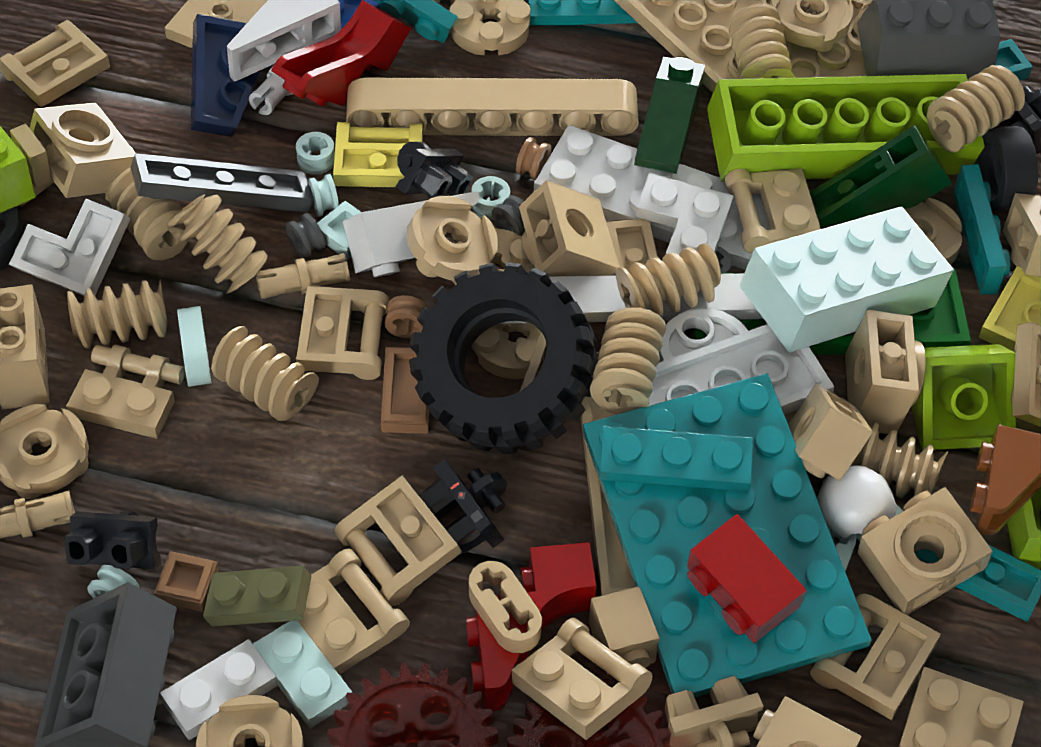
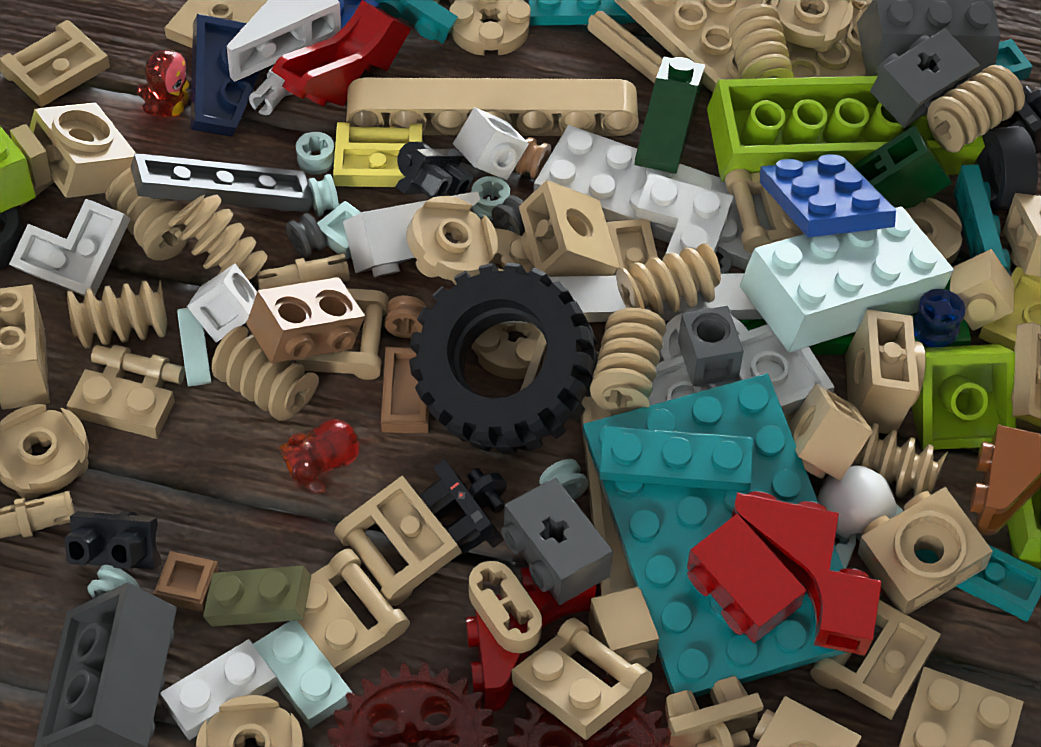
none -> clear red animal [136,49,189,117]
none -> white brick [187,263,257,342]
none -> medium nougat brick [246,277,365,364]
none -> clear red animal [279,419,360,494]
none -> white brick [453,107,529,180]
none -> dark grey brick [501,477,613,605]
none -> light aqua bush [539,459,589,500]
none -> tan axle [587,11,663,84]
none -> dark grey brick [678,306,744,387]
none -> red arch [731,491,882,656]
none -> blue plate [760,154,897,238]
none -> dark grey brick [870,28,980,128]
none -> clear blue wheel [913,289,966,347]
none -> tan brick [949,249,1014,330]

